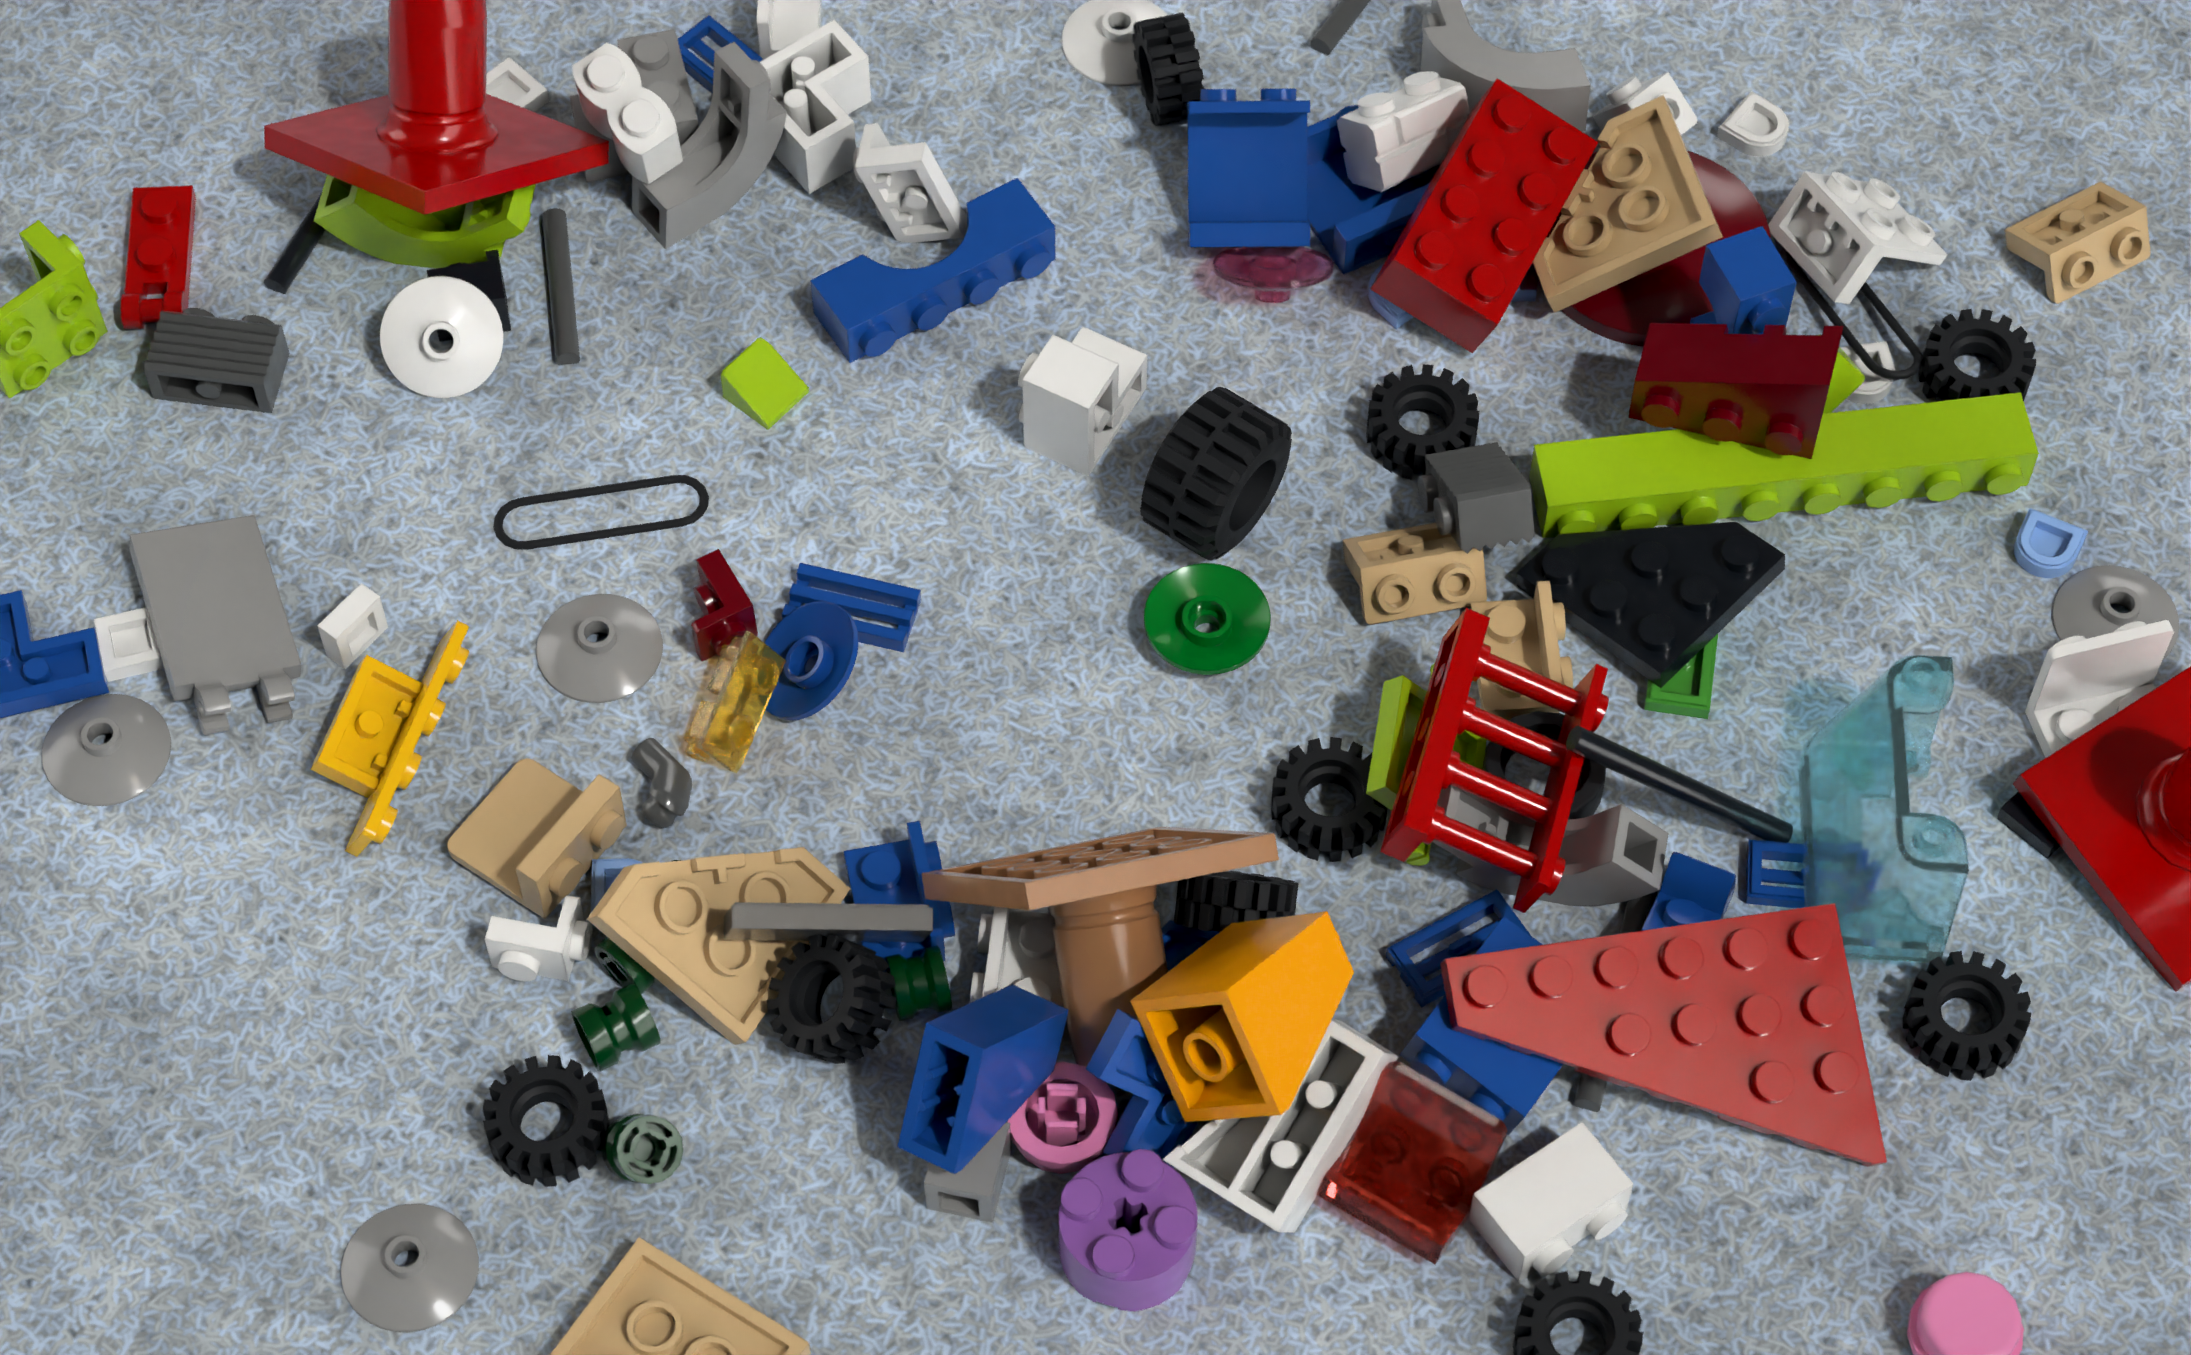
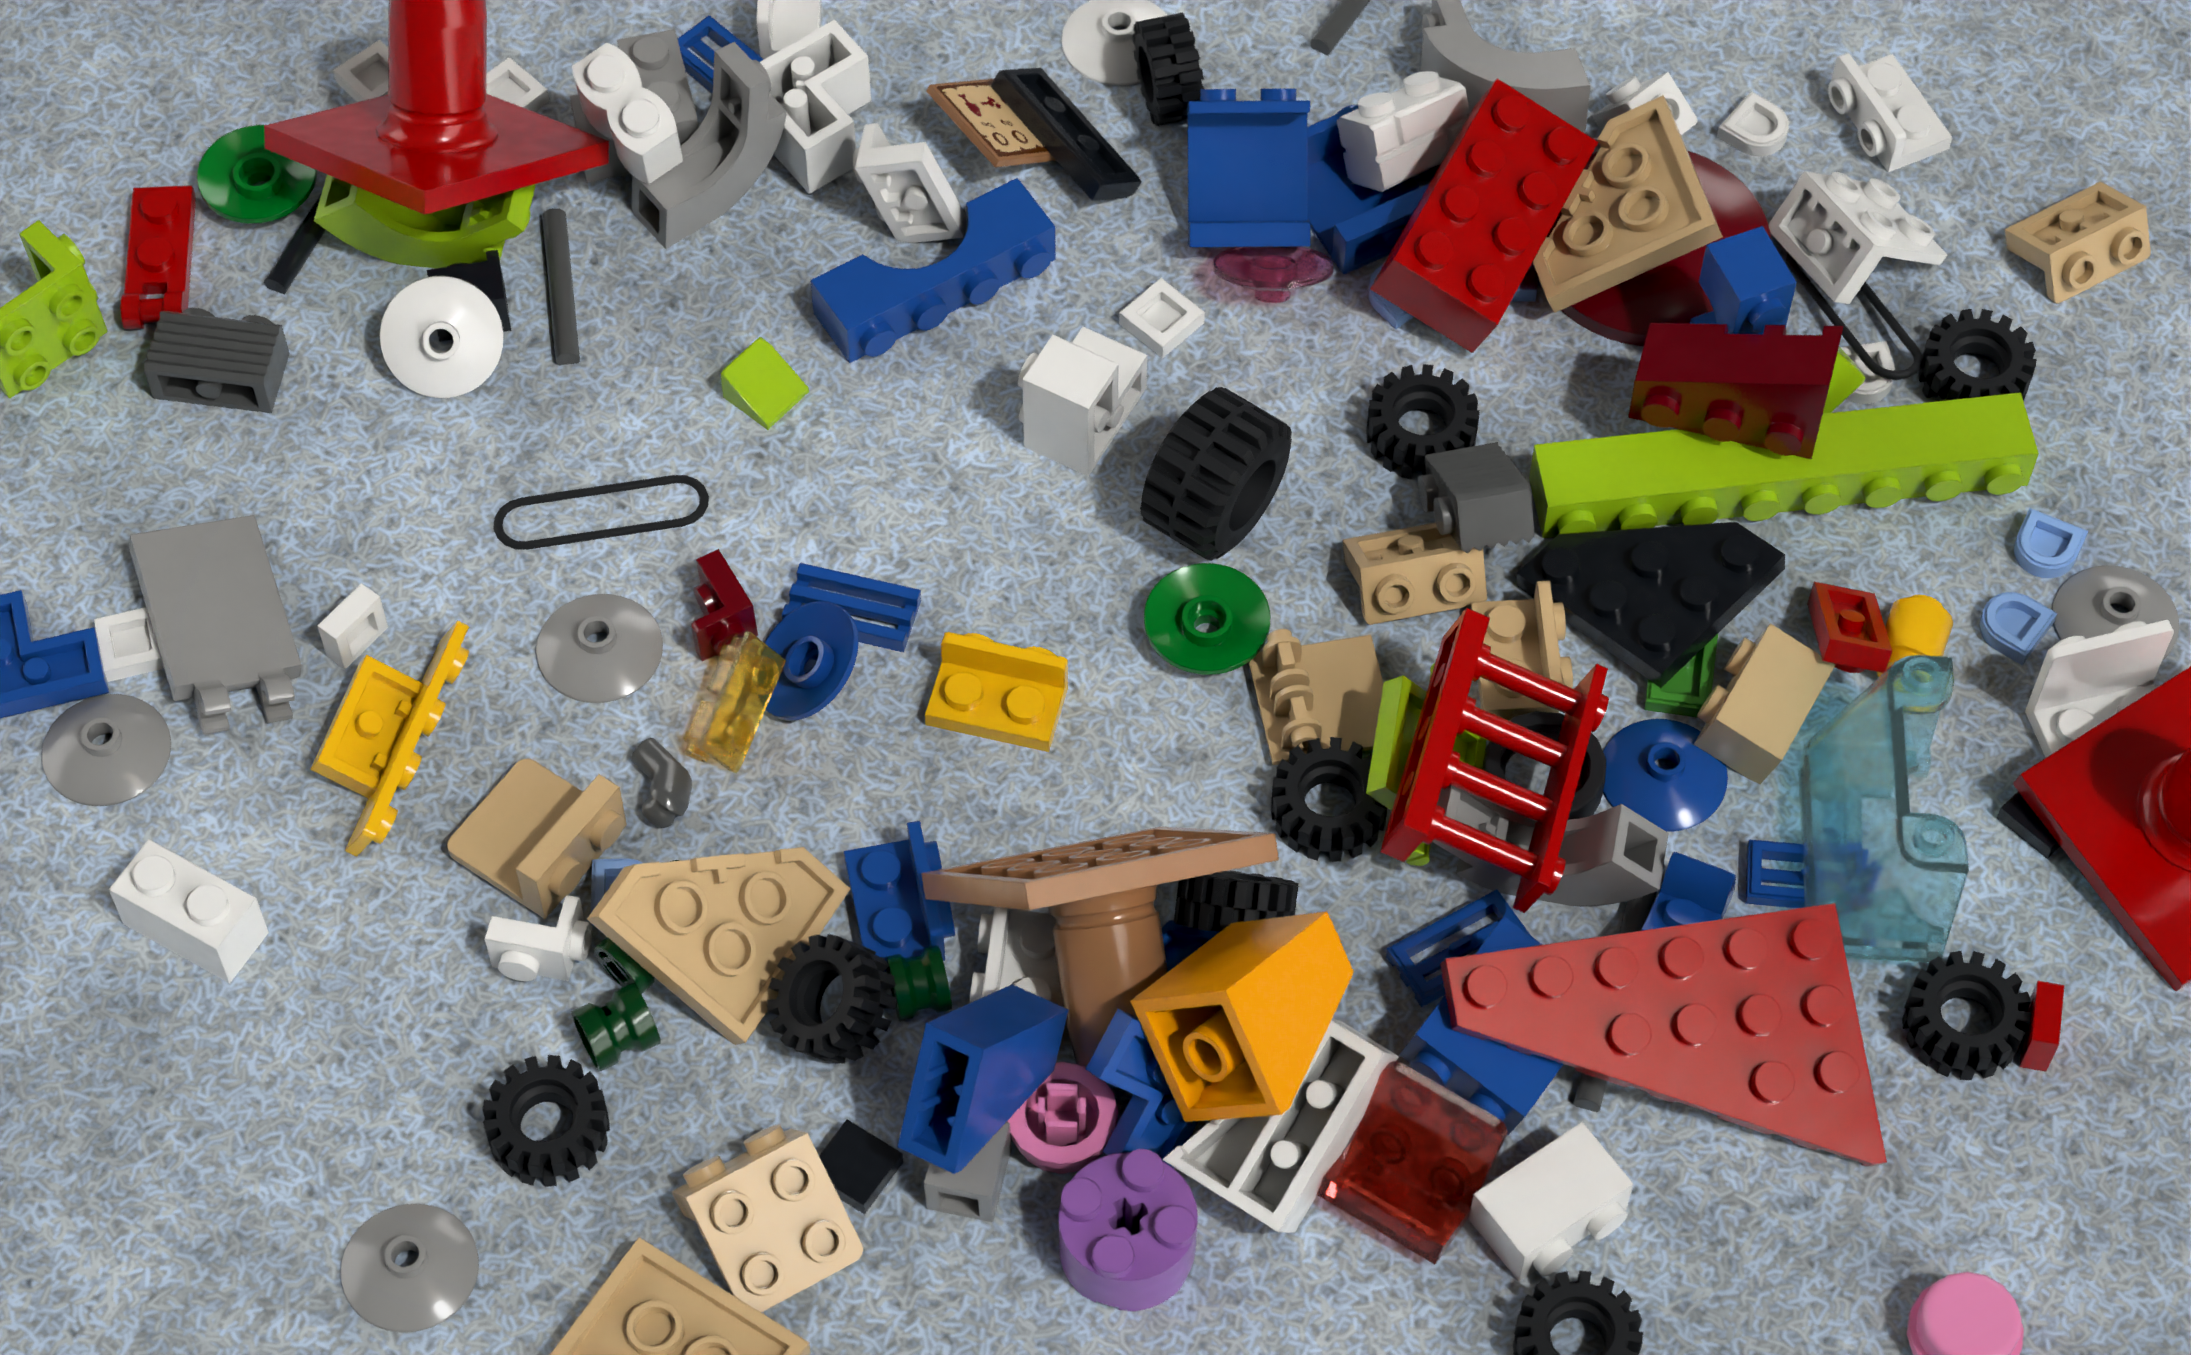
wheel [601,1114,684,1184] -> none
dark grey tile [724,902,933,942] -> none
black bar [1566,726,1793,843] -> none
none -> white brick [109,839,269,983]
none -> green dish [197,125,317,224]
none -> white tile [333,40,388,102]
none -> tan bracket [671,1124,863,1313]
none -> black tile [819,1119,903,1215]
none -> yellow bracket [925,632,1068,752]
none -> piece [926,78,1056,168]
none -> black tile [991,68,1142,201]
none -> white tile [1119,278,1205,358]
none -> tan hinge [1248,629,1384,765]
none -> blue dish [1603,719,1728,832]
none -> tan brick [1694,623,1836,784]
none -> red plate [1807,582,1892,673]
none -> white bracket [1828,53,1952,172]
none -> yellow brick [1877,595,1953,692]
none -> light blue tile [1979,592,2058,665]
none -> red tile [2019,981,2065,1072]

